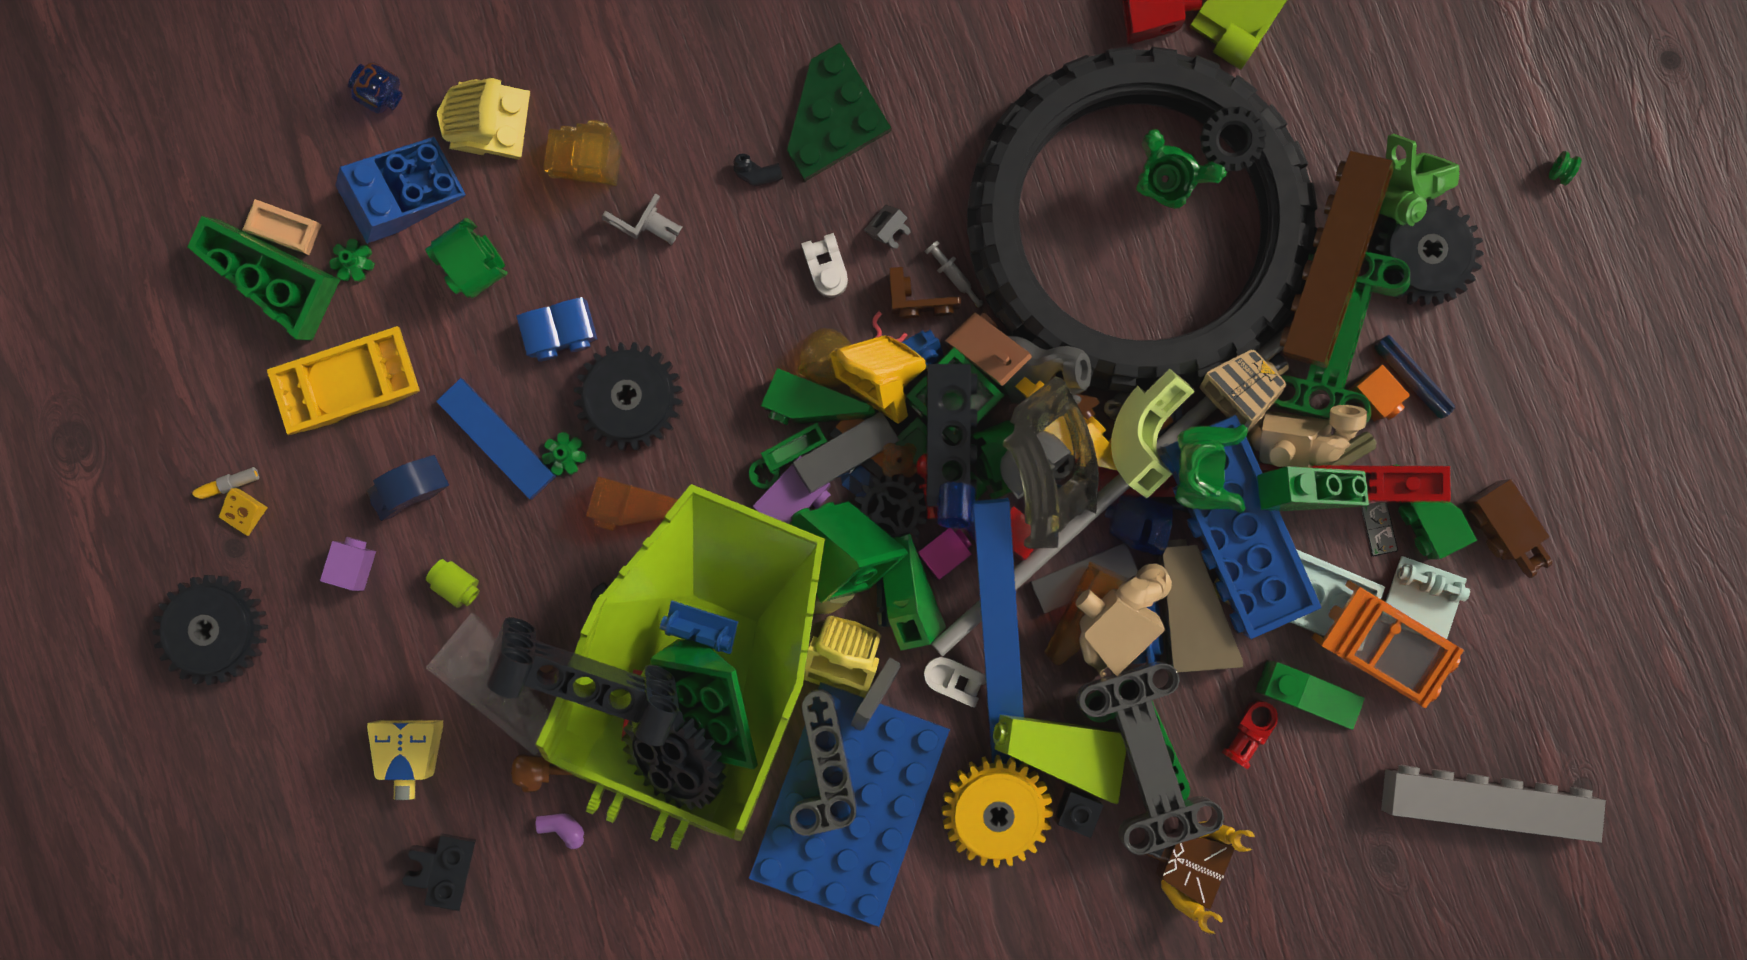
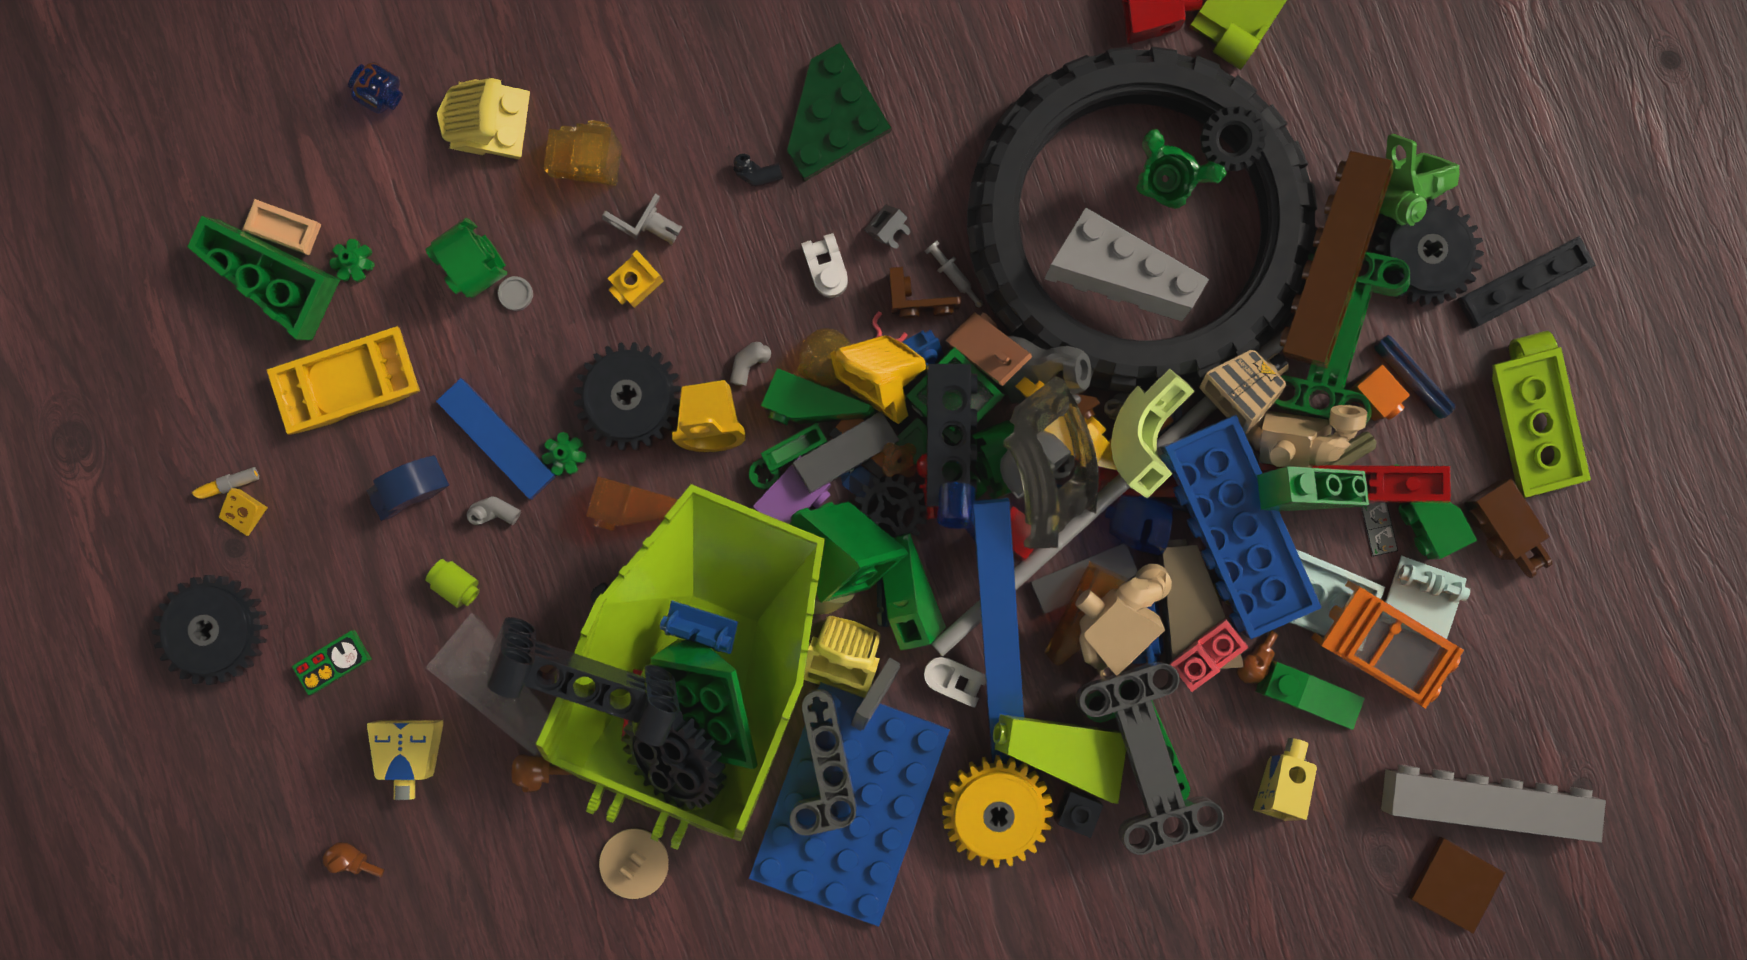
medium lavender brick [320,537,376,591] -> none
blue slope [335,137,466,243] -> none
black plate [402,833,476,911] -> none
blue brick [516,297,598,361] -> none
medium lavender arm [536,813,584,849] -> none
dark pink brick [917,527,972,580] -> none
reddish brown torso [1144,821,1255,934] -> none
green hair [1175,424,1248,513] -> none
red connector [1221,700,1278,769] -> none
green bush [1549,150,1582,186] -> none
none -> tile [292,630,372,696]
none -> dark orange piece [322,842,385,878]
none -> light grey arm [467,496,521,525]
none -> light grey piece [498,276,533,311]
none -> tan piece [599,828,669,899]
none -> yellow brick [607,250,664,308]
none -> yellow container [672,380,745,452]
none -> light grey arm [730,342,771,386]
none -> light grey wedge [1044,208,1209,321]
none -> coral slope [1170,618,1248,692]
none -> dark orange piece [1237,631,1278,683]
none -> light yellow torso [1253,738,1317,821]
none -> reddish brown tile [1408,837,1506,934]
none -> black tile [1457,236,1596,329]
none -> lime hinge [1492,331,1591,498]

